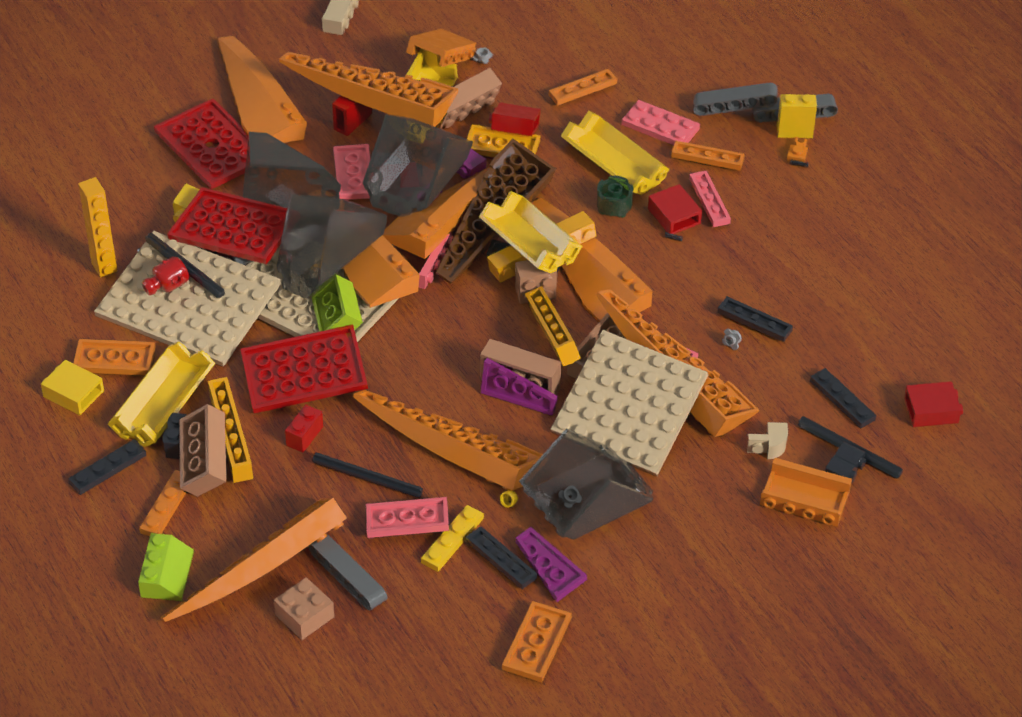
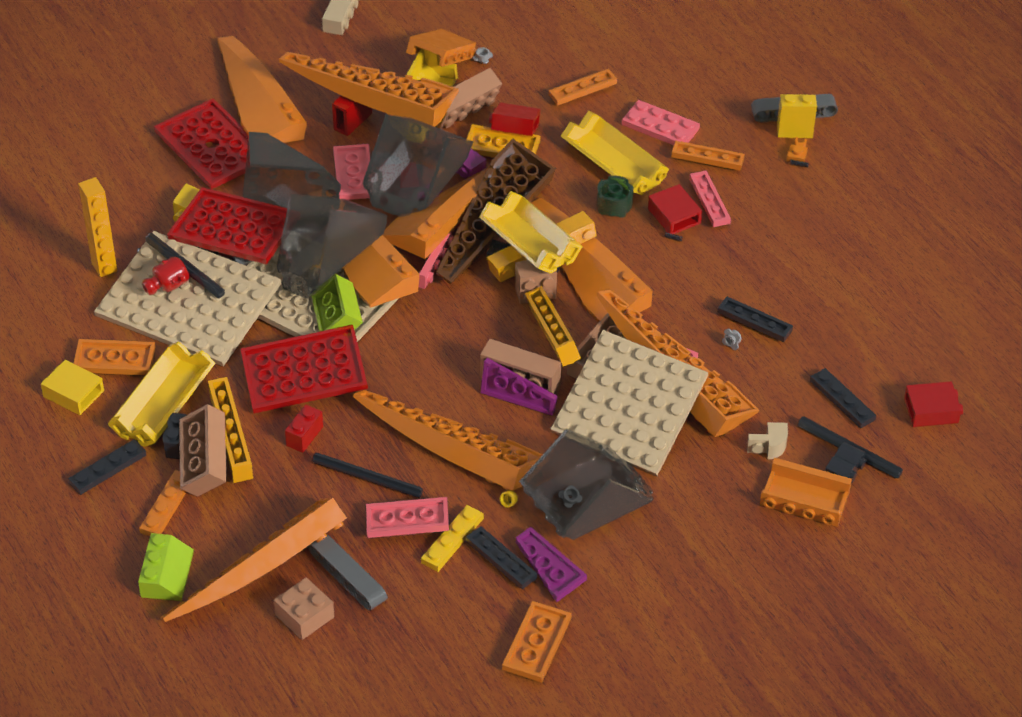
dark grey beam [693,83,778,116] -> none

